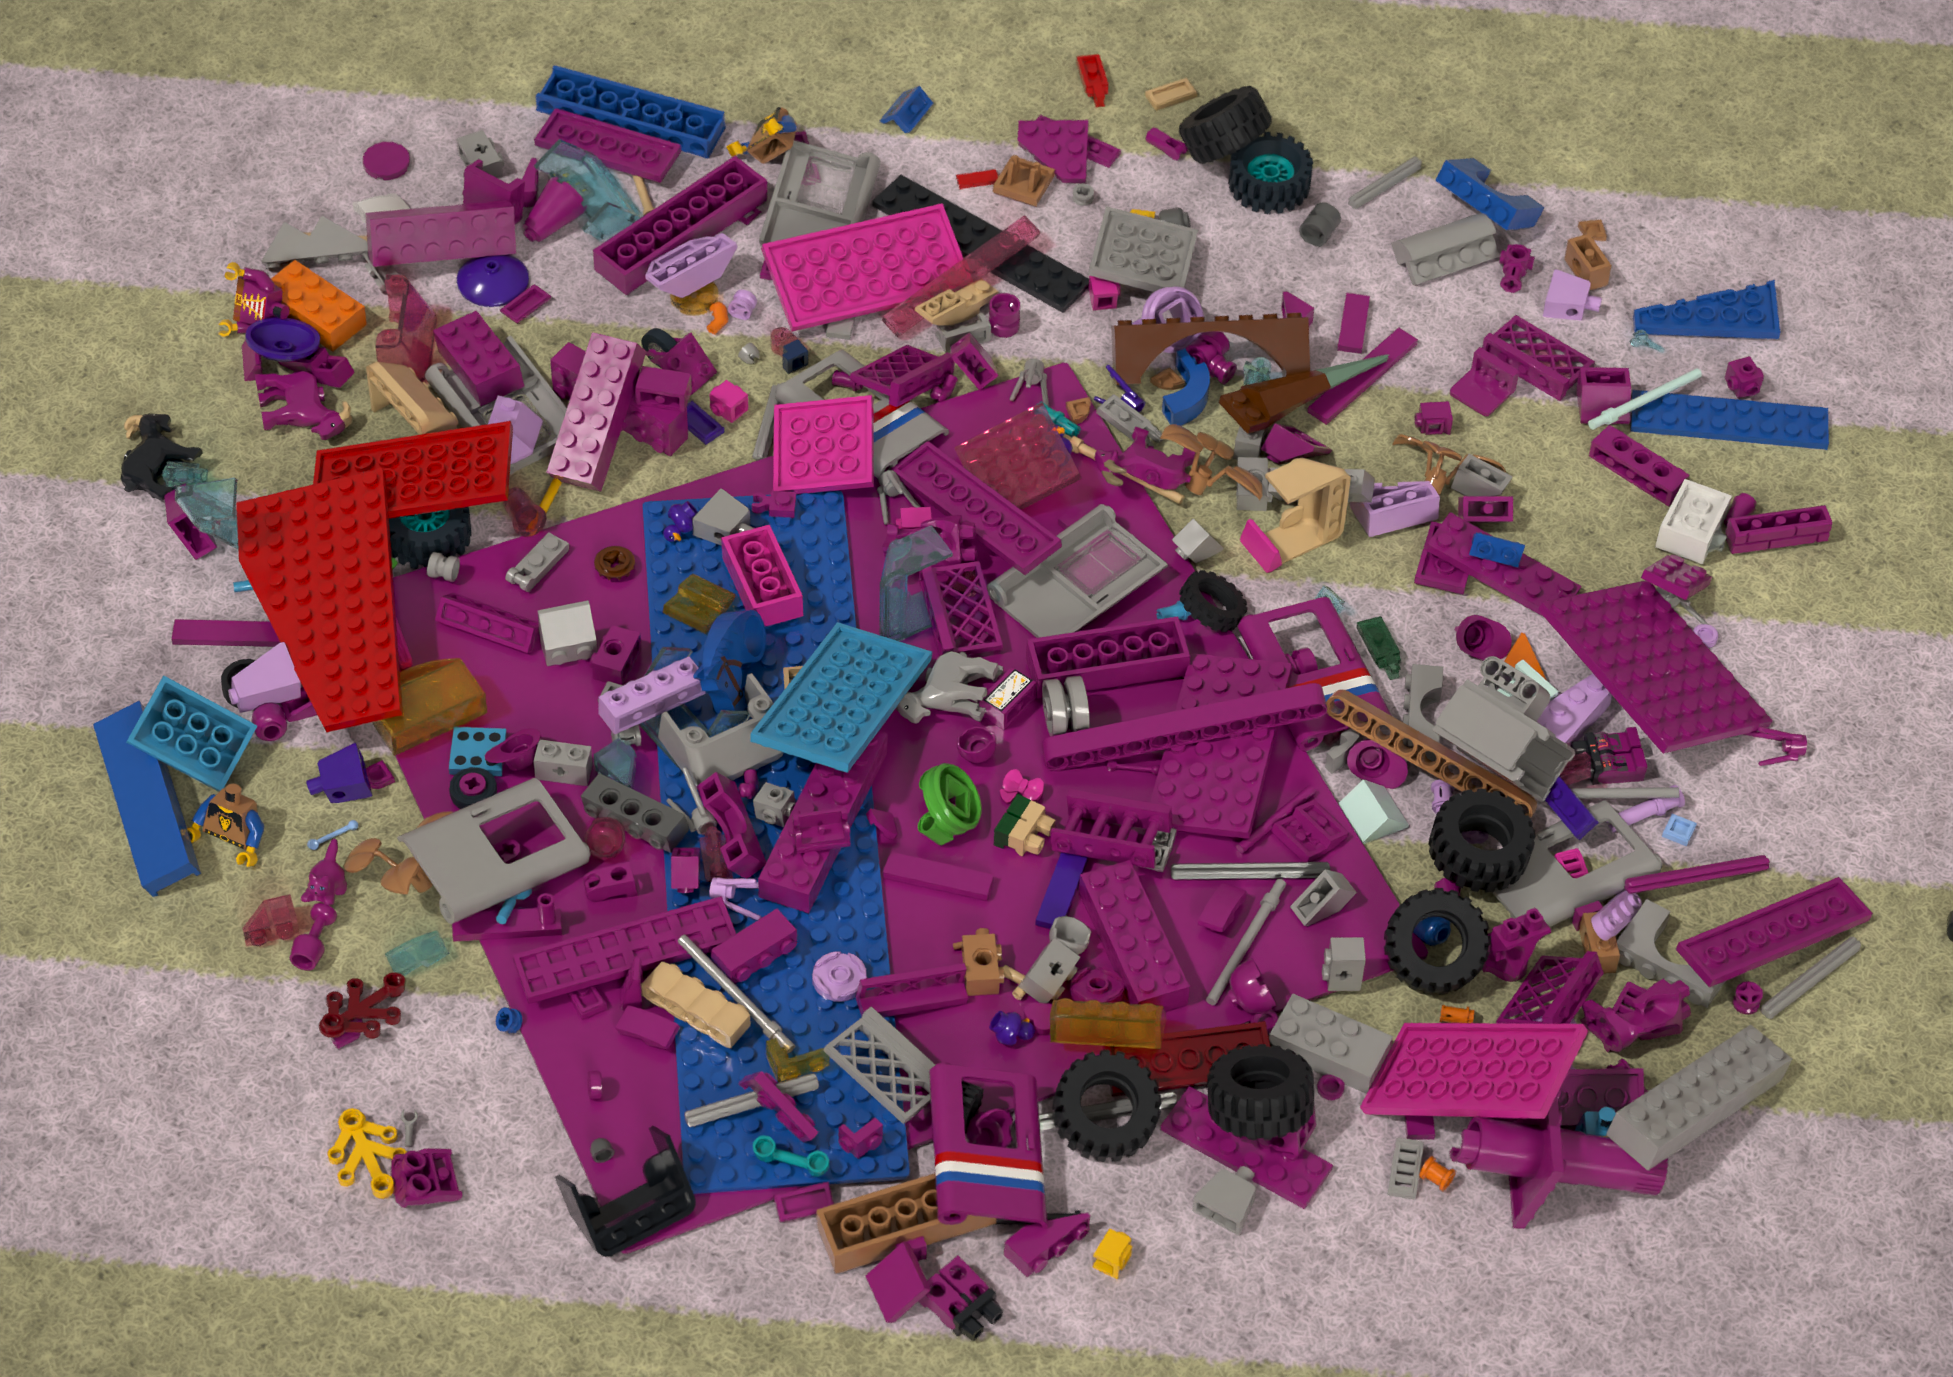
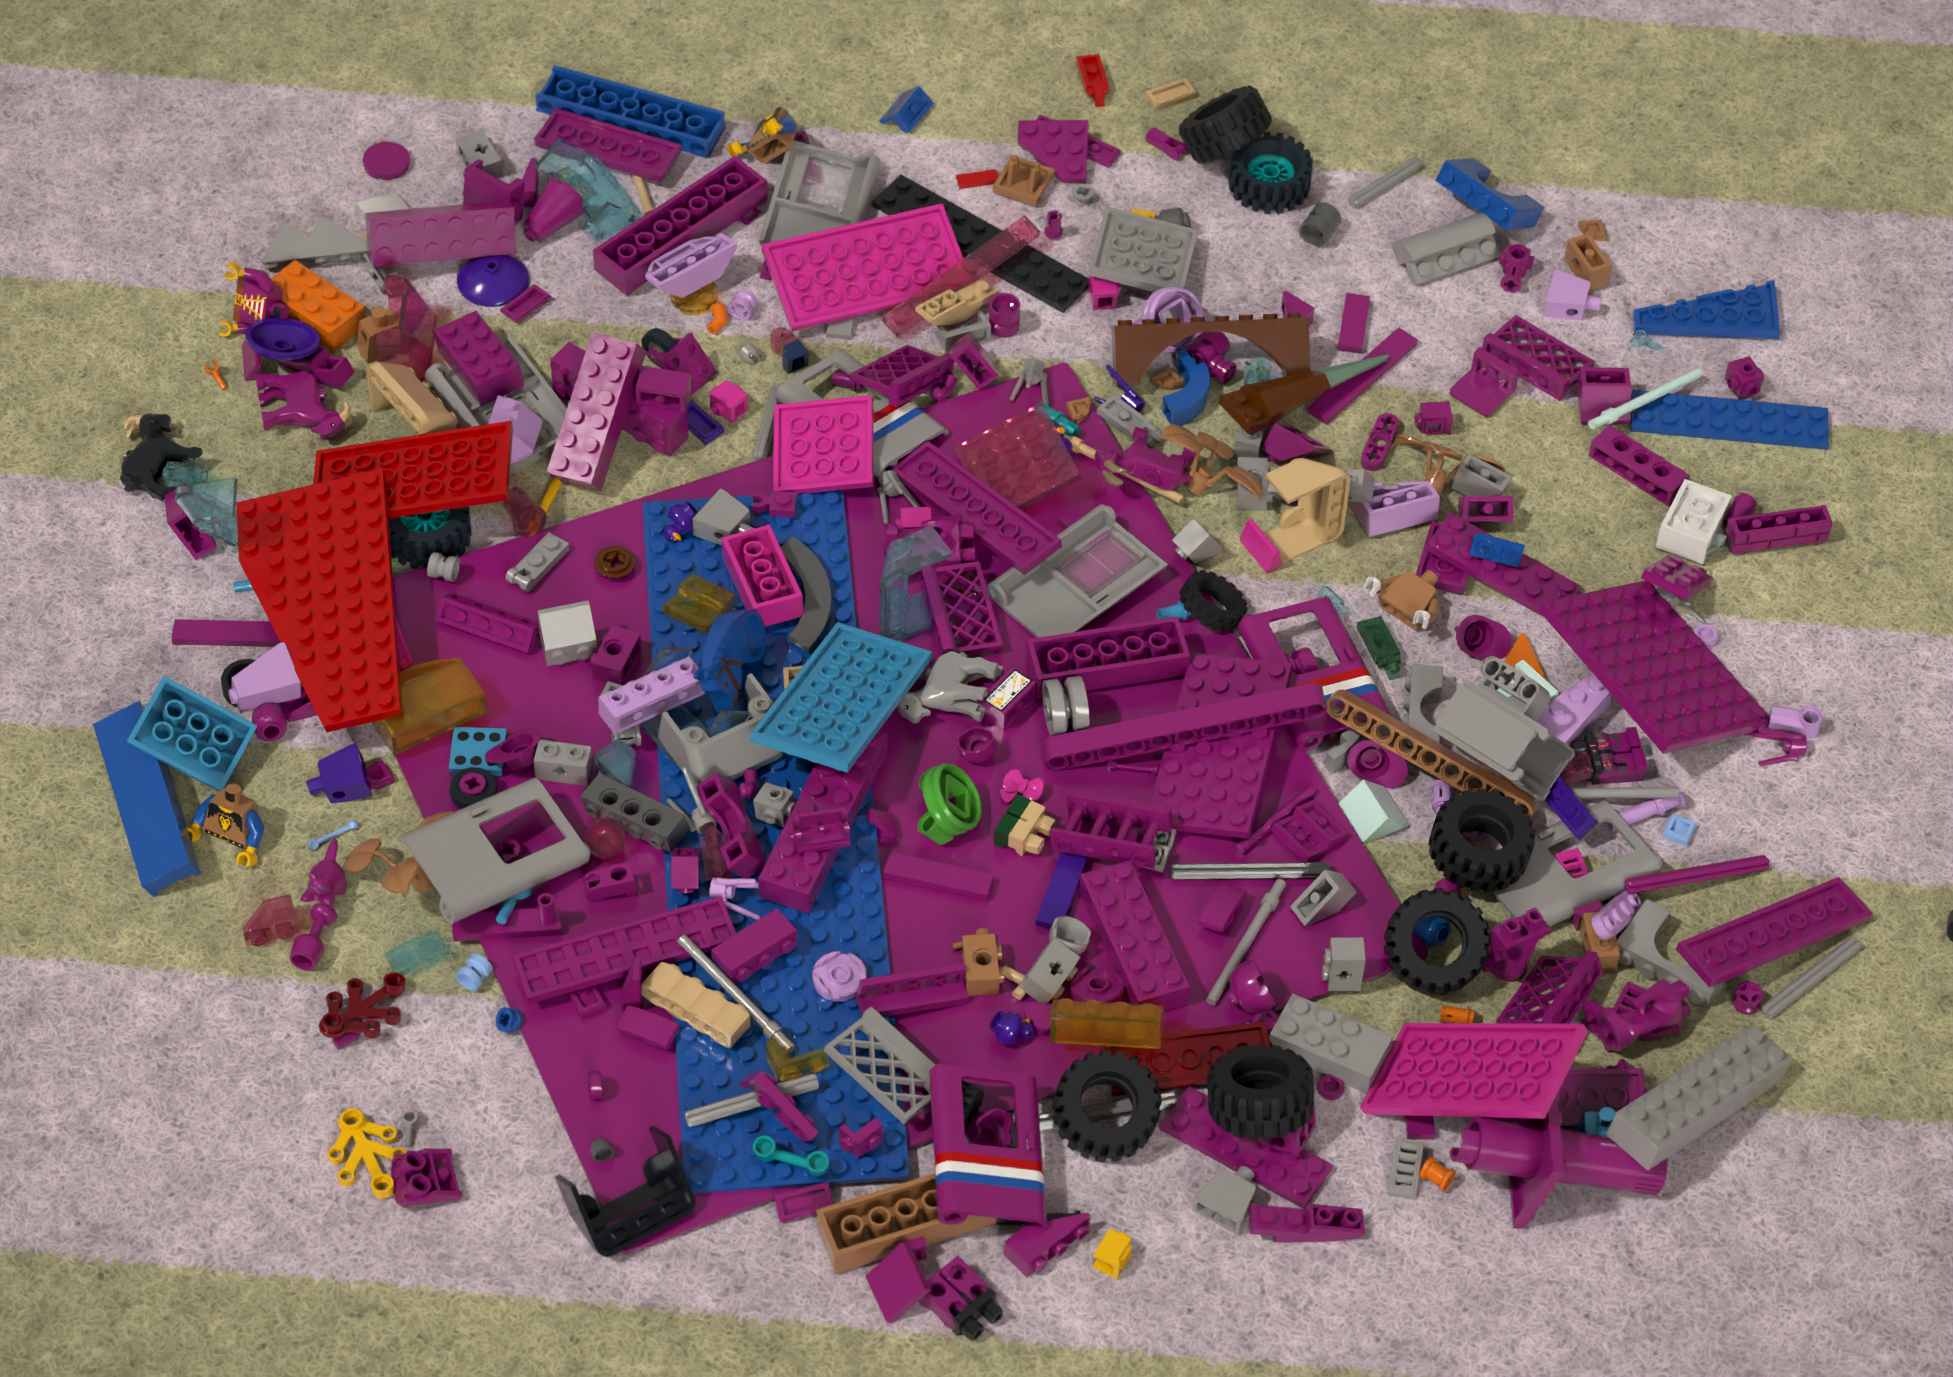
none -> orange hand [204,359,227,390]
none -> medium nougat torso [357,307,409,364]
none -> light blue wheel [455,953,493,992]
none -> dark grey tile [781,536,831,653]
none -> magenta pin [1044,210,1063,240]
none -> magenta slope [1248,1203,1365,1243]
none -> magenta beam [1361,413,1399,471]
none -> medium nougat torso [1362,570,1439,632]
none -> lavender piece [1768,705,1823,739]

